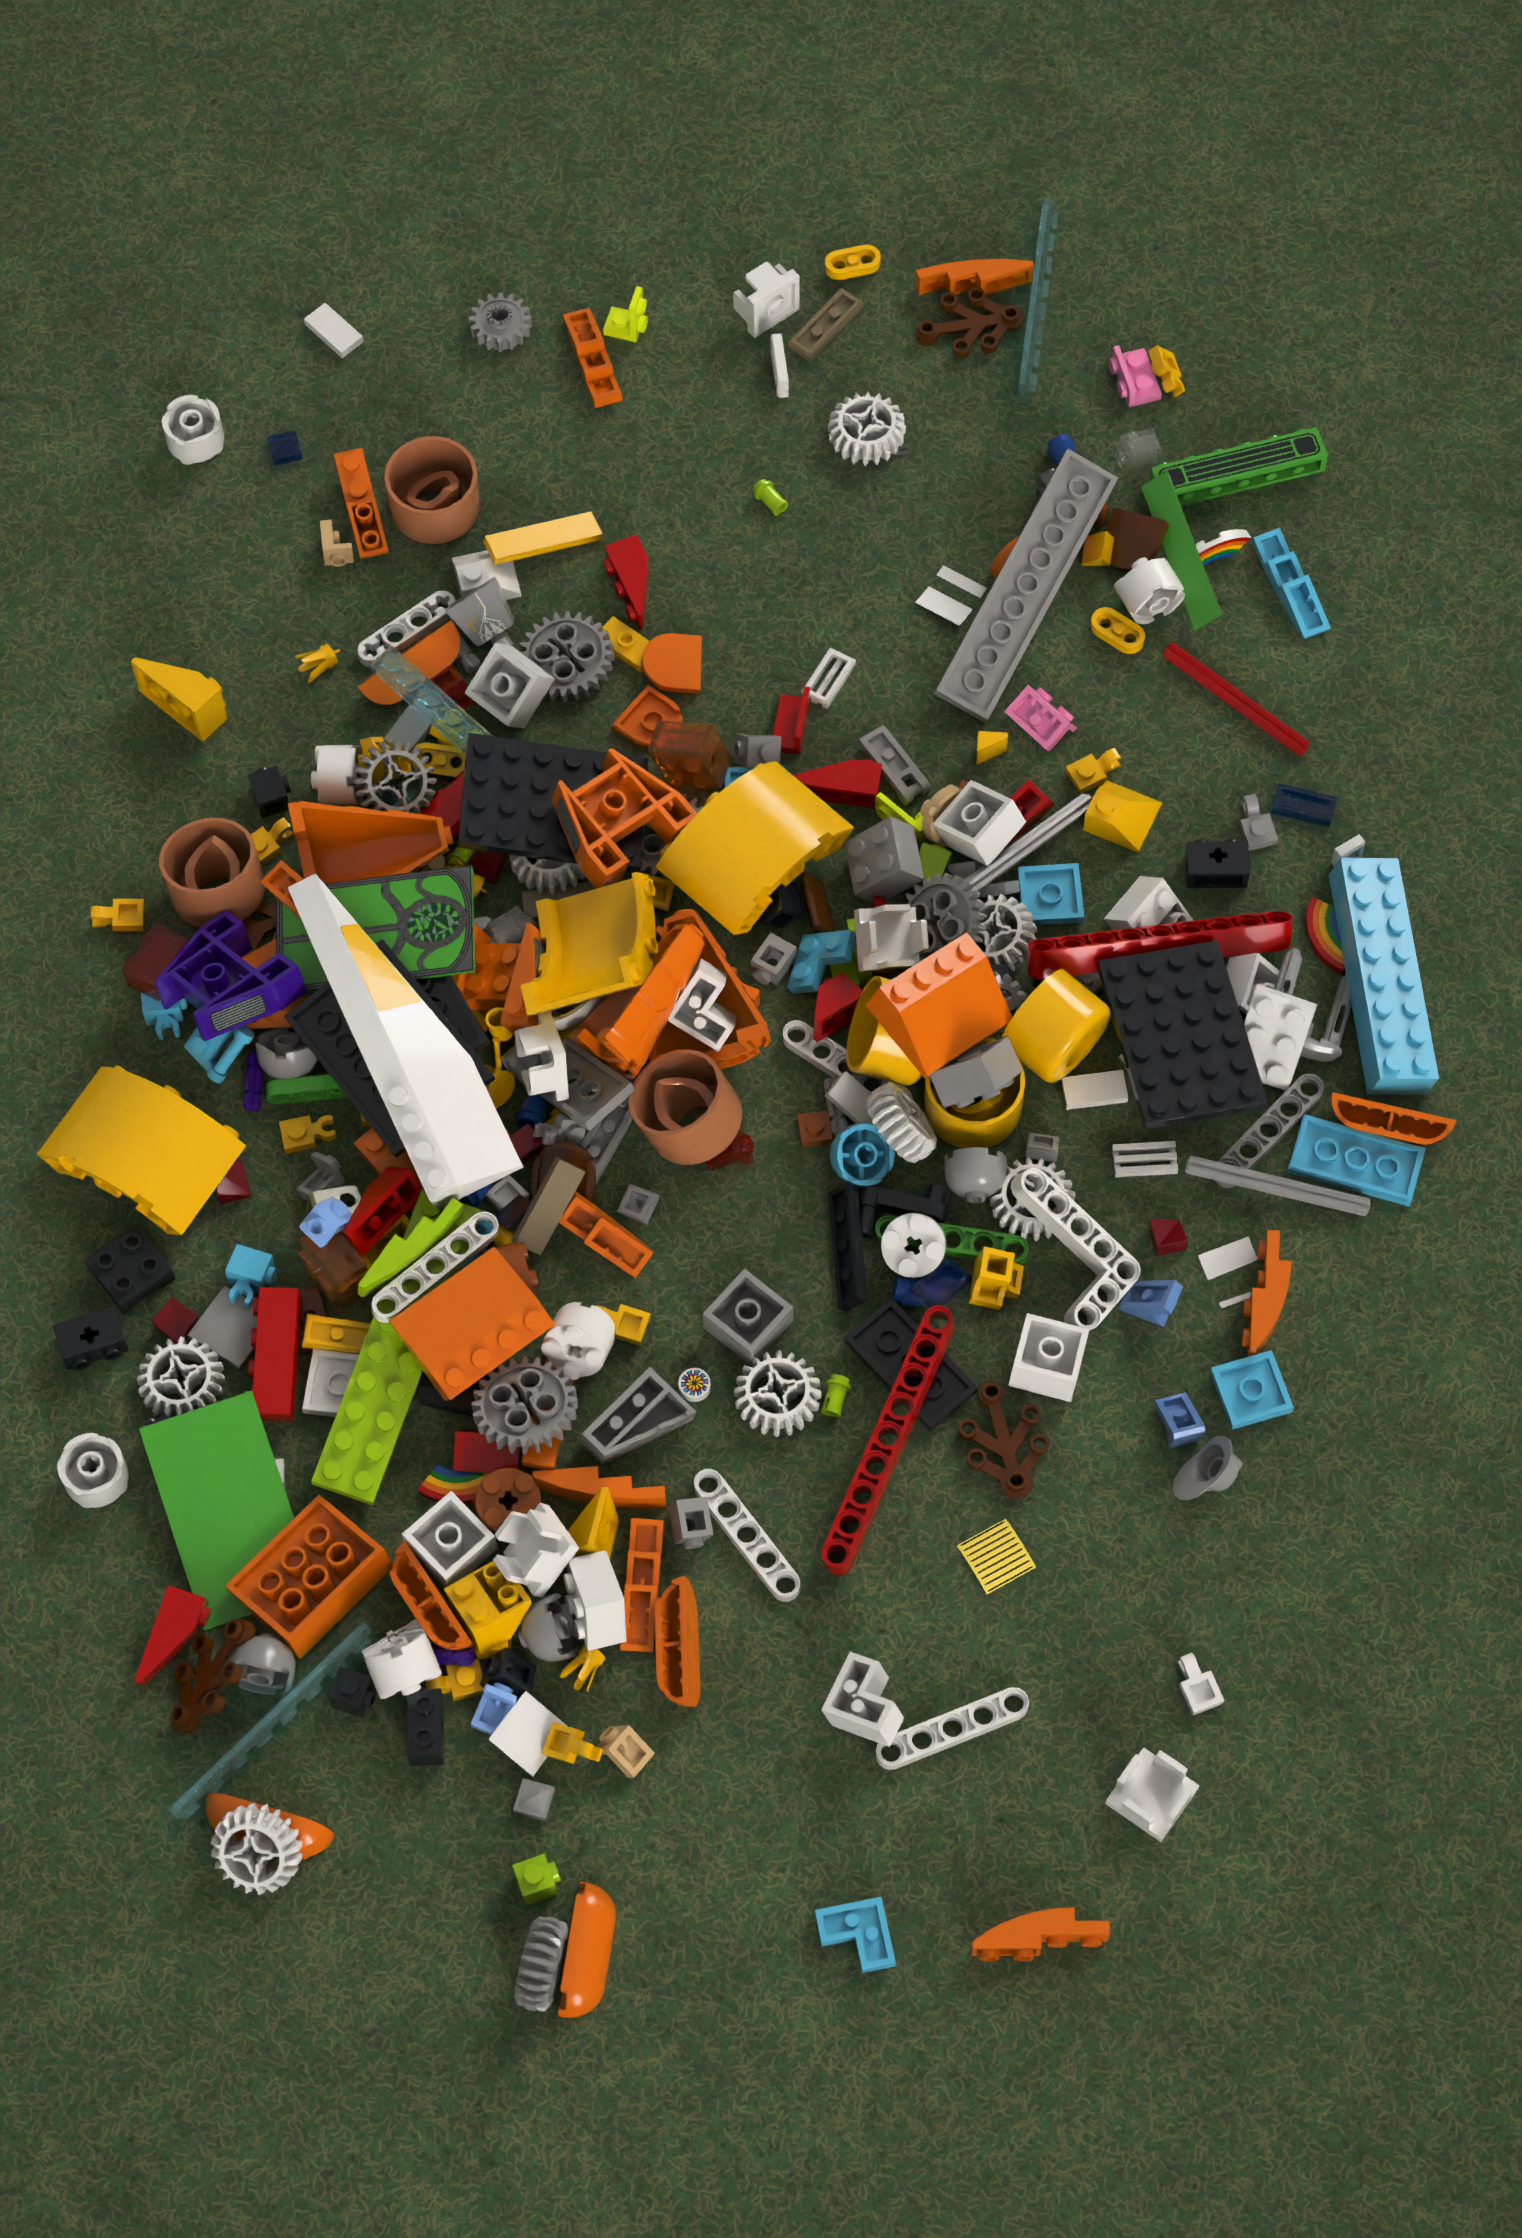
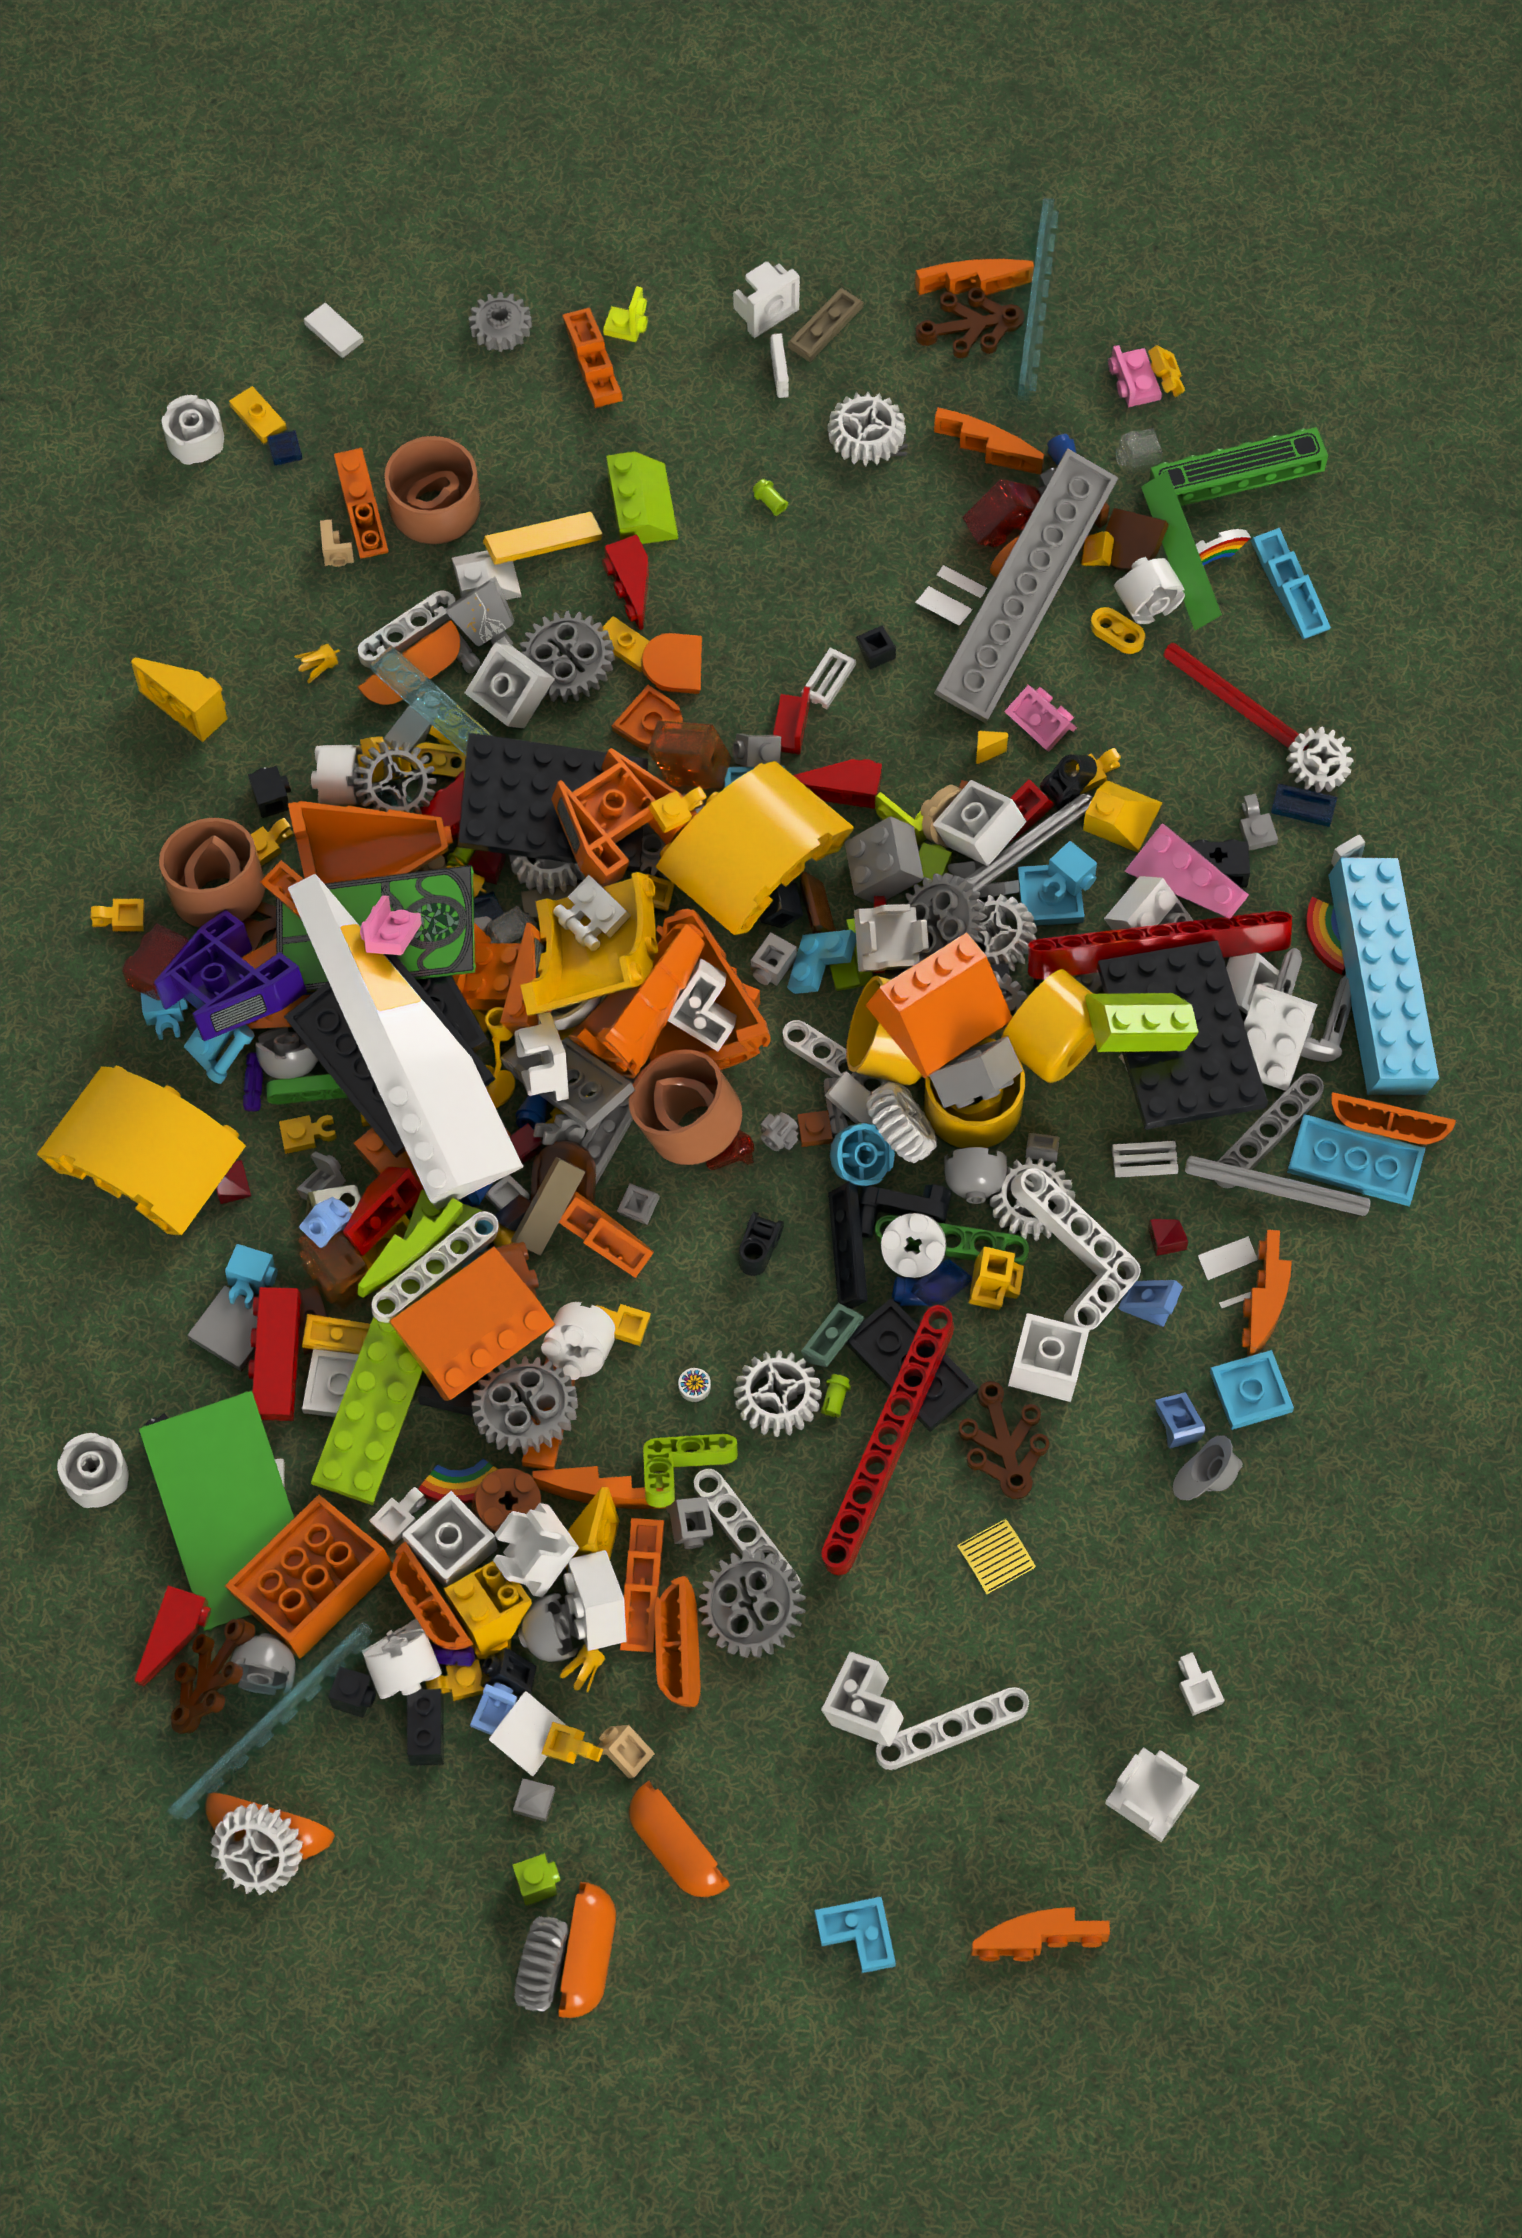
black brick [52,1306,129,1370] -> none
black brick [84,1224,176,1315] -> none
white gear [137,1336,225,1418] -> none
dark red slope [152,1297,198,1344] -> none
clear red bracket [427,665,475,716] -> none
red panel [453,1429,521,1473] -> none
light grey wedge [579,1367,696,1465] -> none
light grey brick [703,1268,793,1367] -> none
red slope [813,972,862,1042] -> none
yellow plate [825,245,881,280] -> none
light grey plate [859,725,931,806] -> none
white tile [1061,1070,1128,1110] -> none
none -> yellow plate [229,386,287,444]
none -> bright pink bracket [360,896,422,955]
none -> white plate [369,1487,426,1545]
none -> tile [473,891,505,925]
none -> white plate [553,875,631,951]
none -> lime slope [606,451,678,544]
none -> orange brick [629,1781,730,1897]
none -> lime beam [643,1434,738,1508]
none -> yellow plate [648,787,707,833]
none -> light grey gear [699,1550,806,1658]
none -> black piece [739,1211,784,1276]
none -> light grey gear [760,1112,798,1151]
none -> sand green slope [801,1303,865,1367]
none -> black slope [856,625,896,670]
none -> orange slope [934,407,1044,474]
none -> clear red brick [962,479,1041,547]
none -> black piece [1039,754,1097,810]
none -> medium azure brick [1042,841,1097,903]
none -> lime slope [1085,993,1199,1052]
none -> bright pink wing [1125,823,1249,919]
none -> white gear [1286,727,1353,793]

